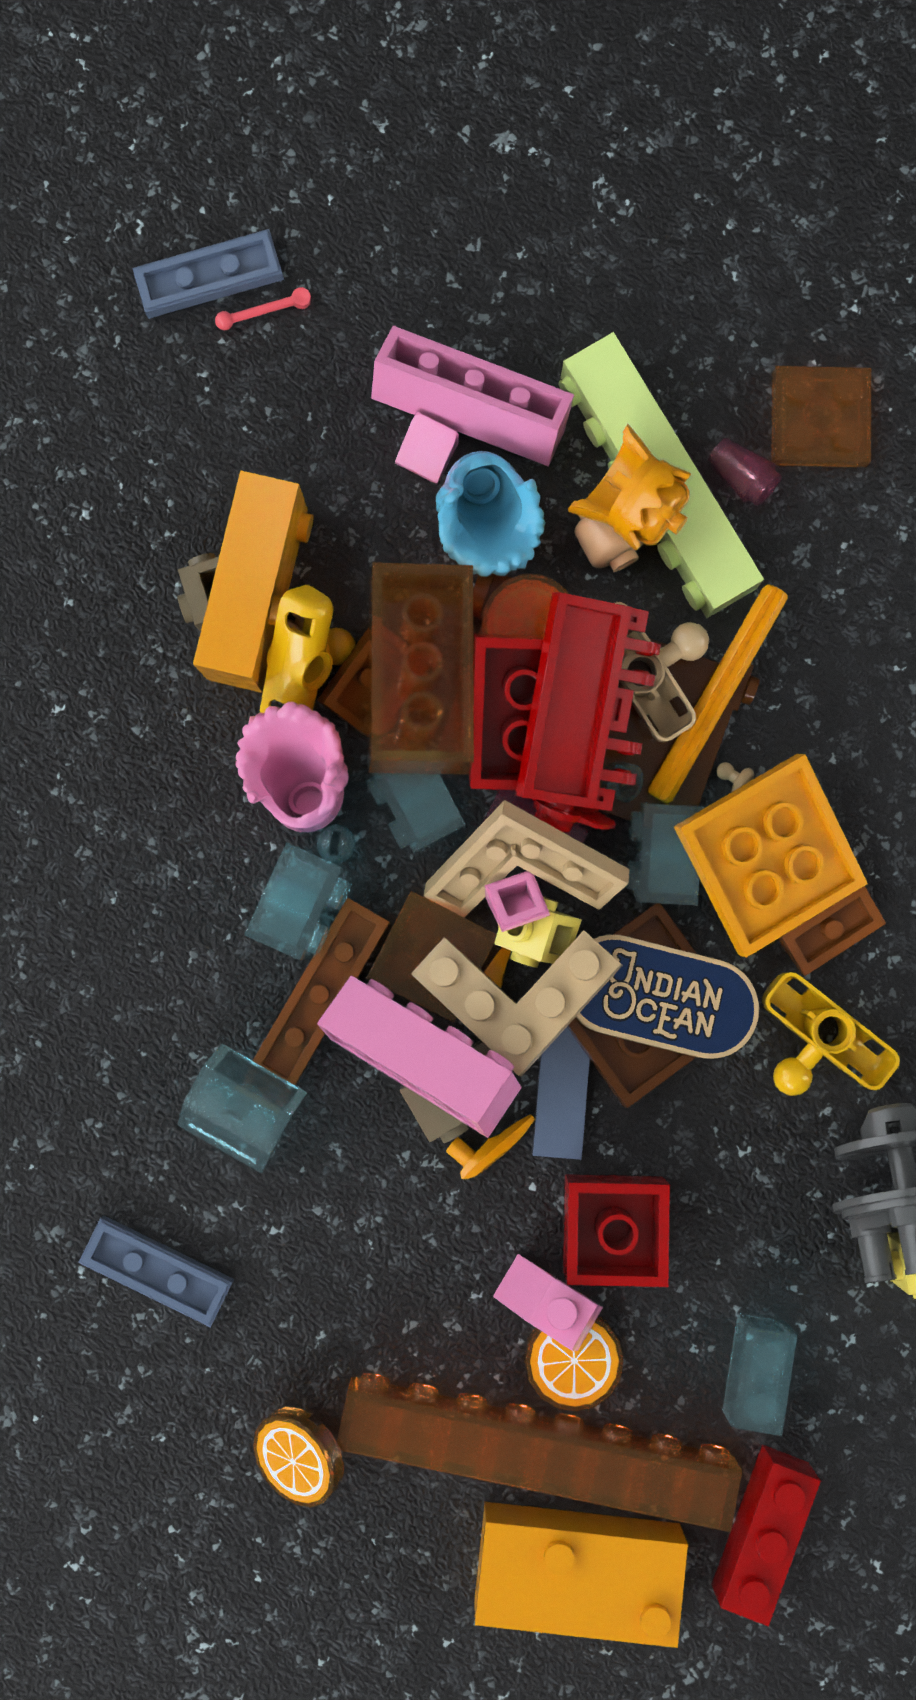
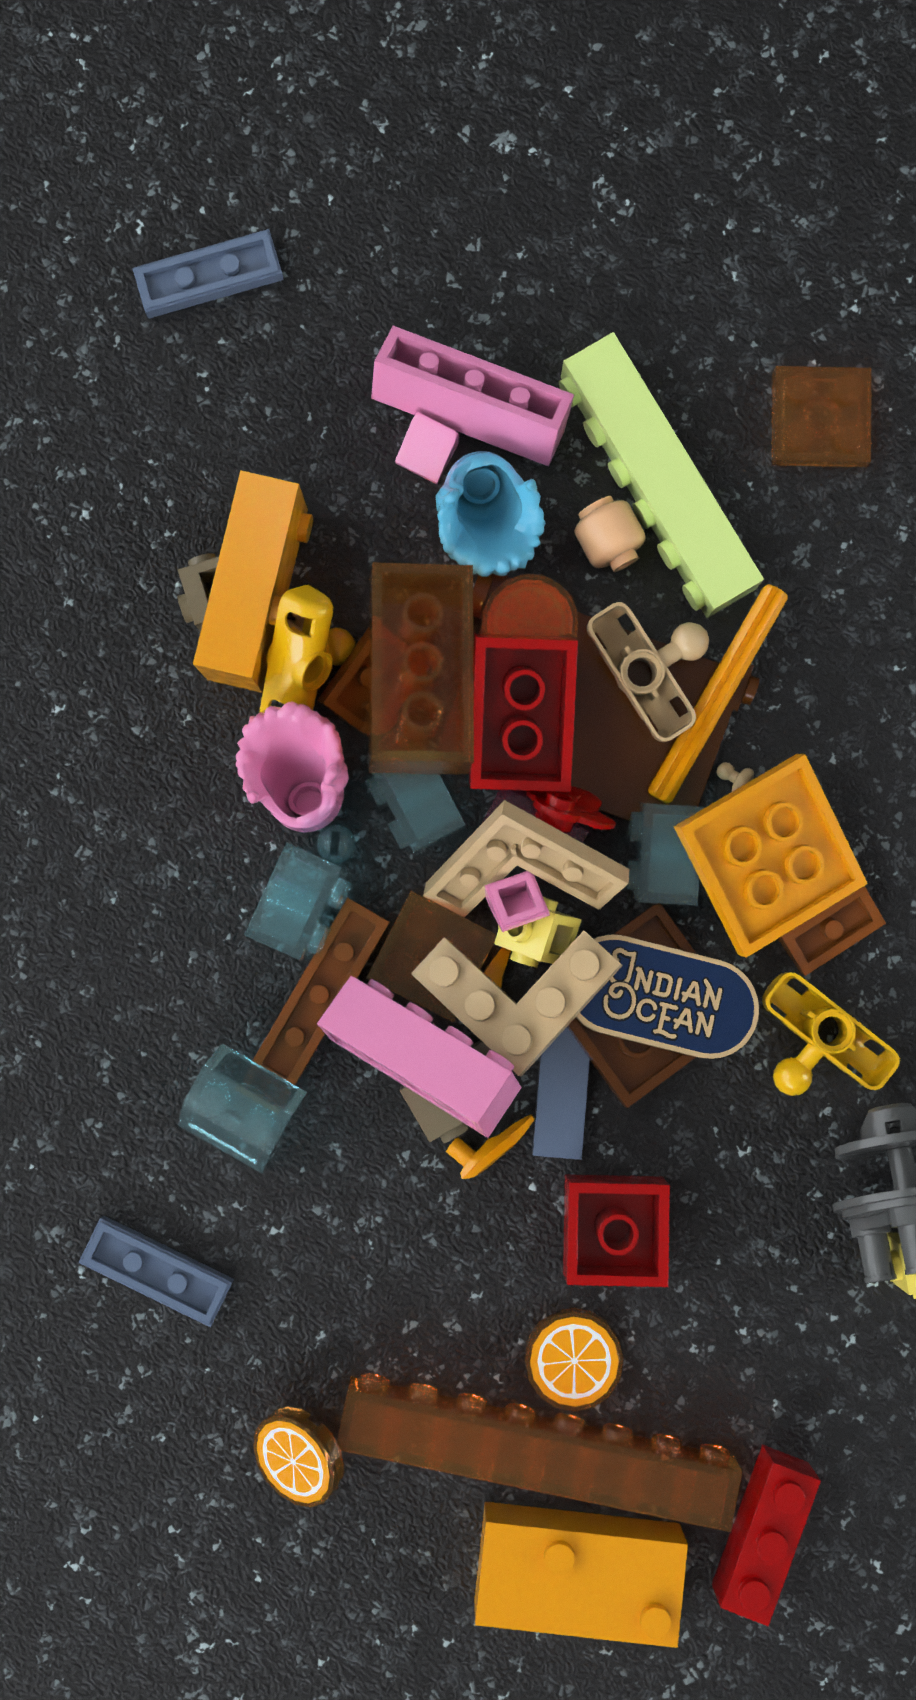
coral hinge [215,287,311,330] -> none
bright pink slope [493,1254,603,1351] -> none
red hinge [515,592,661,811] -> none
light orange hat [568,424,691,550] -> none
clear light blue hinge [600,761,644,803] -> none
clear pink cone [708,438,782,506] -> none
clear light blue brick [722,1313,797,1436] -> none

